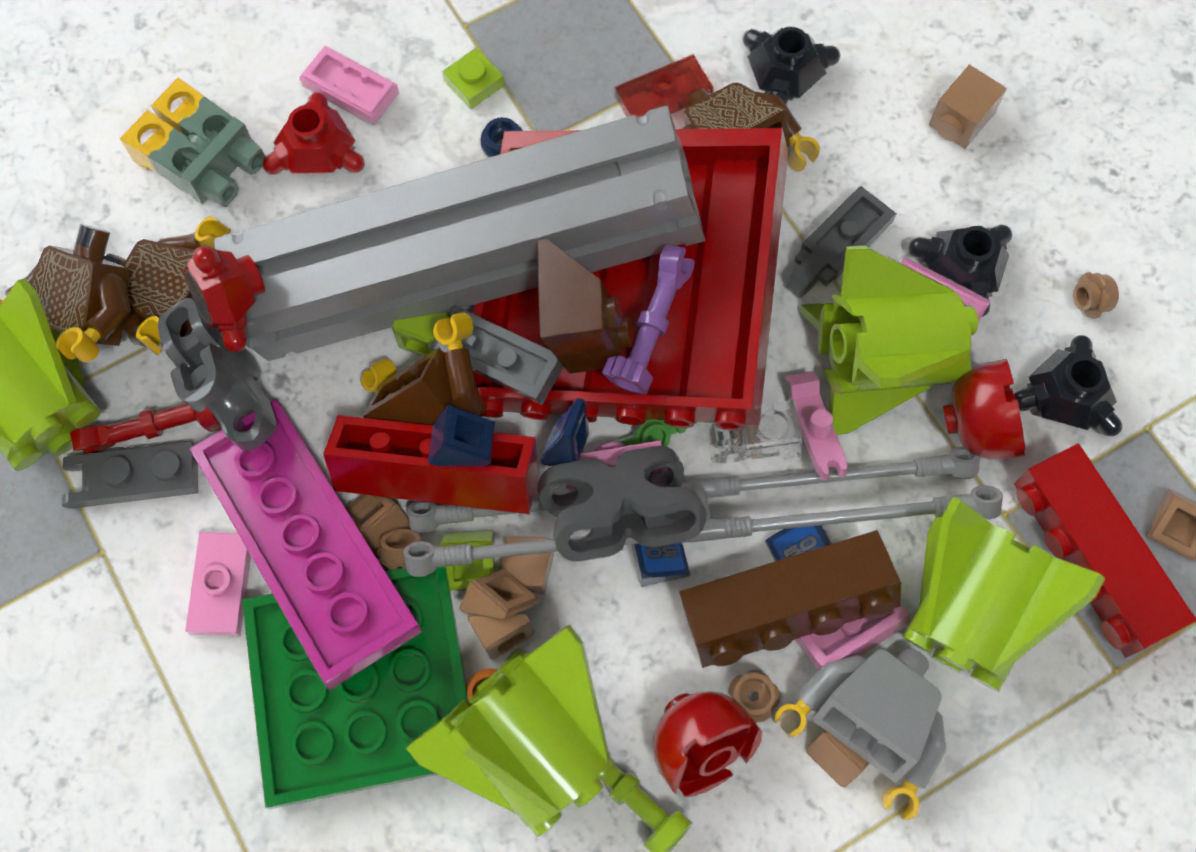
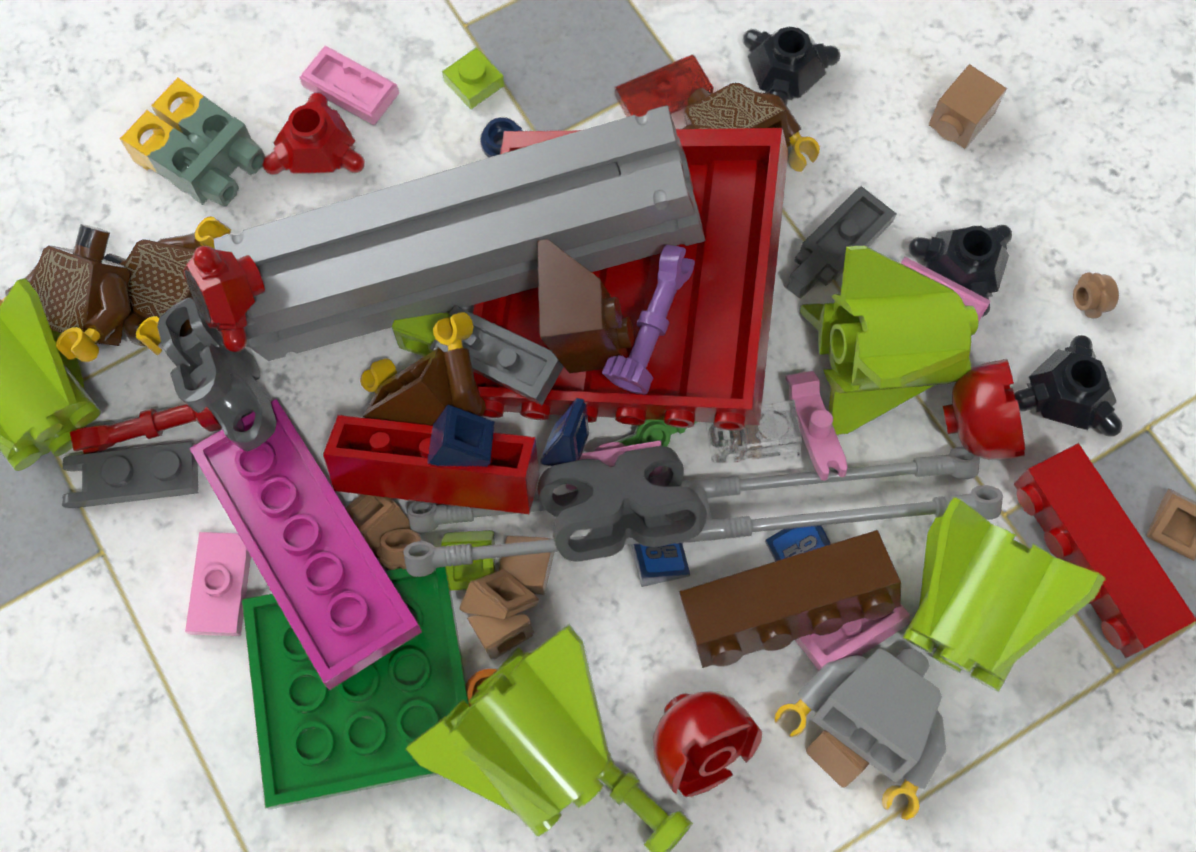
medium nougat plate [728,670,780,723] -> none

